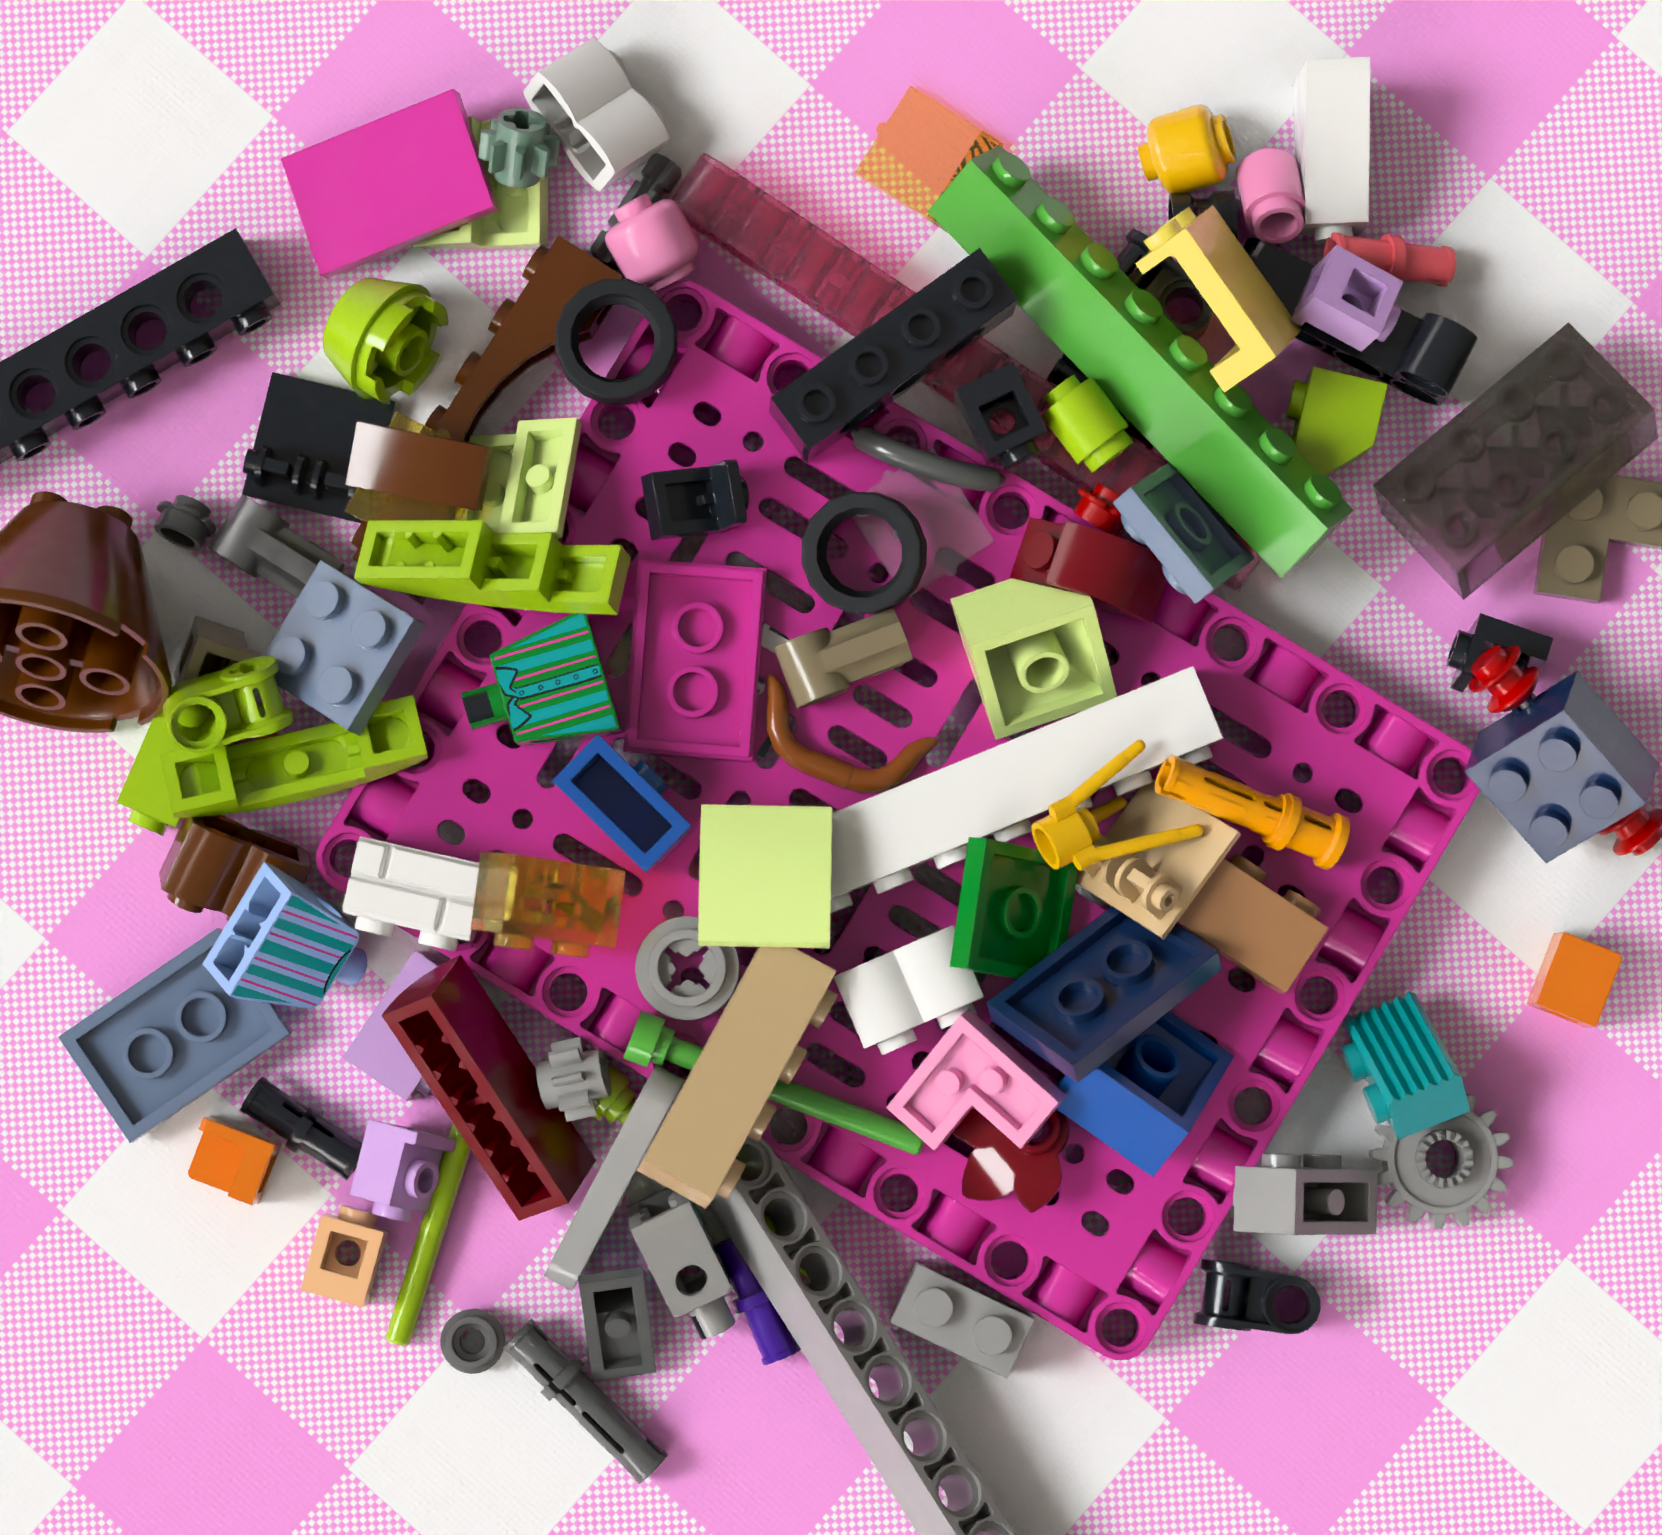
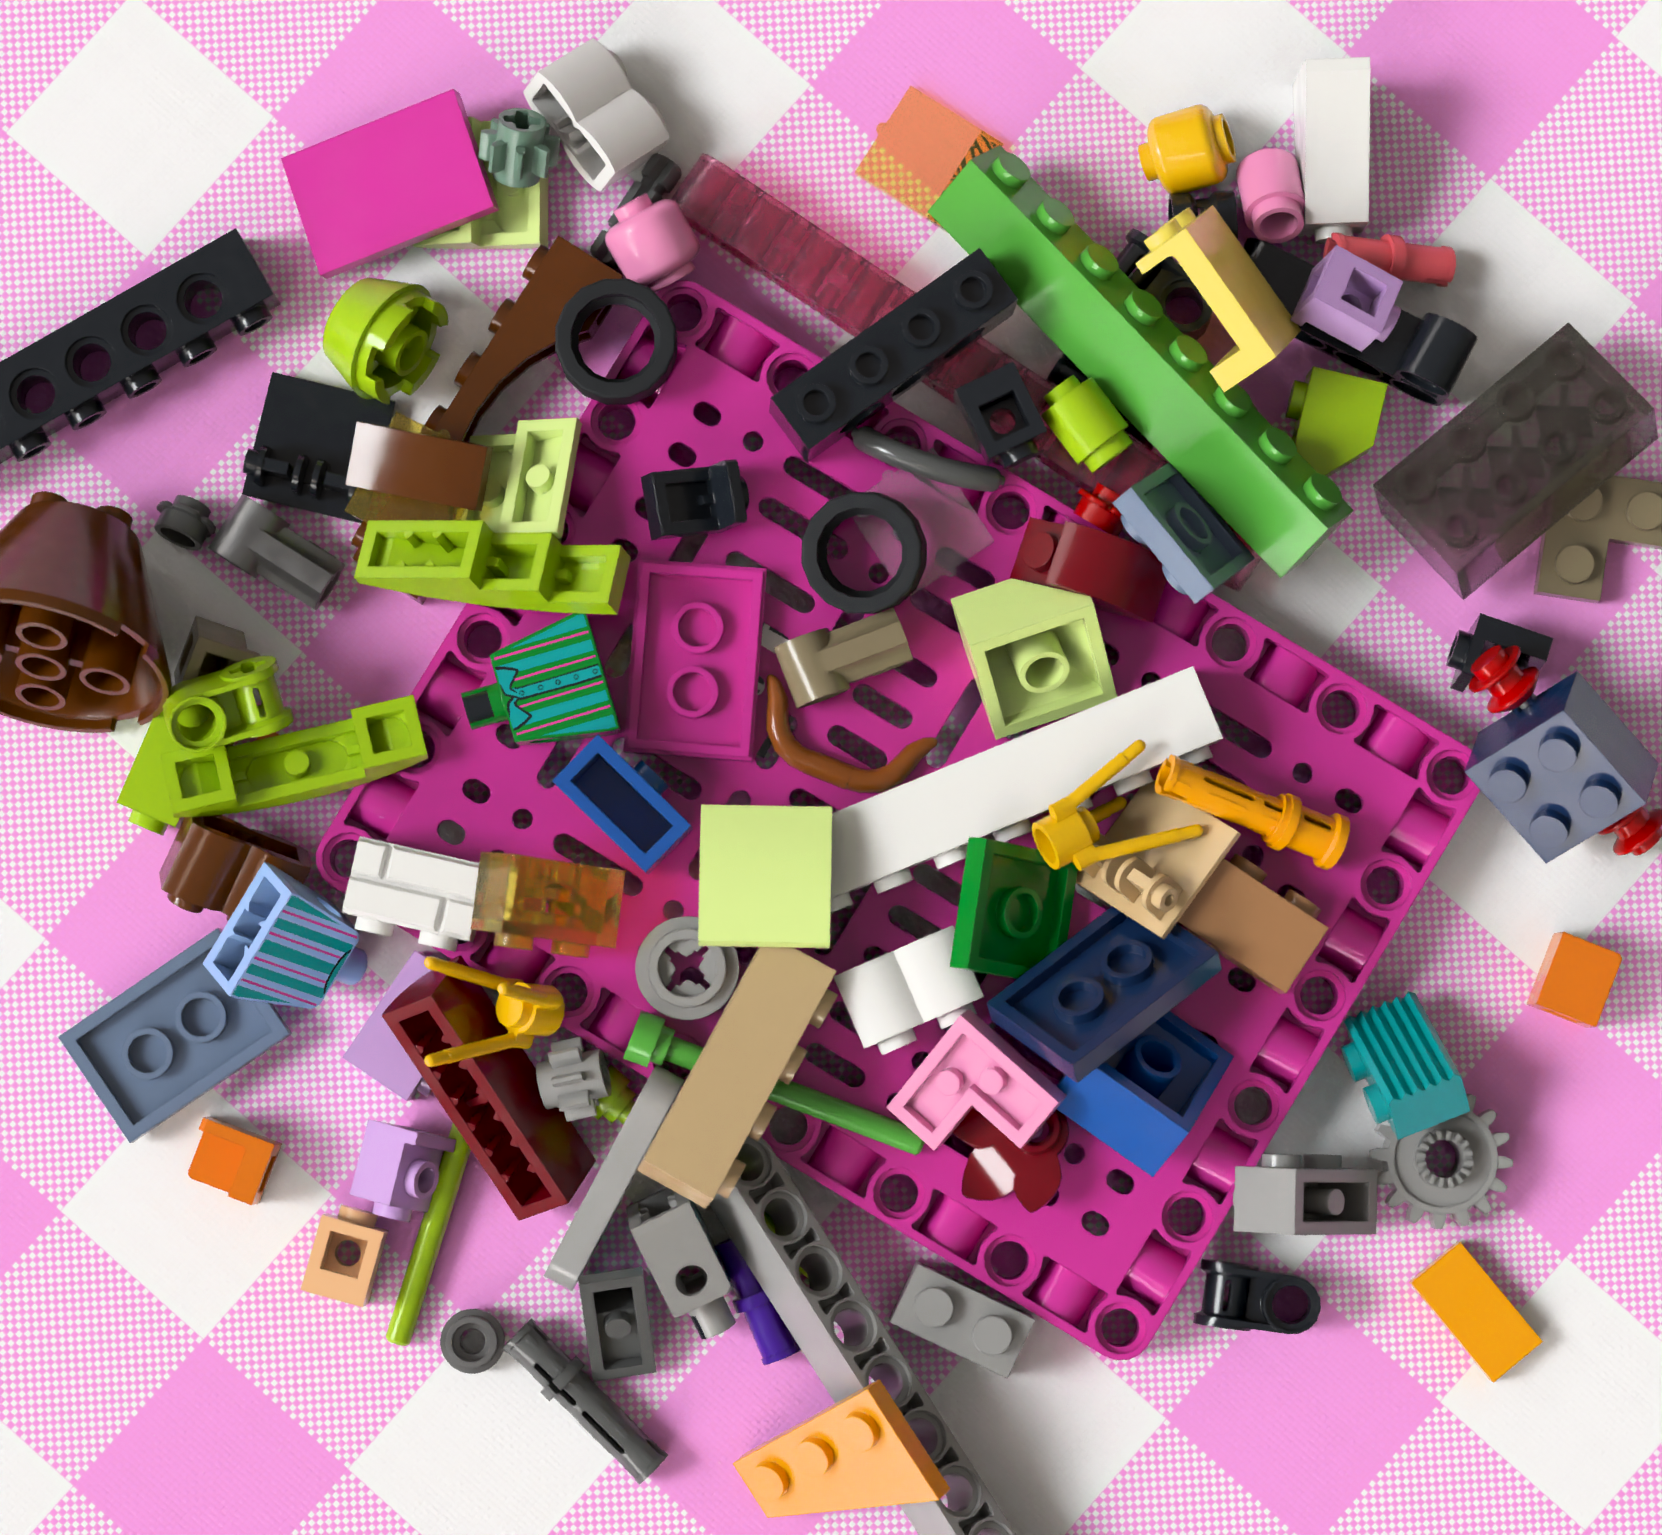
black pin [239,1076,362,1181] -> none
sand blue plate [263,560,426,736] -> none
none -> yellow plant [424,956,565,1067]
none -> light orange wing [733,1379,951,1518]
none -> light orange tile [1409,1241,1543,1383]

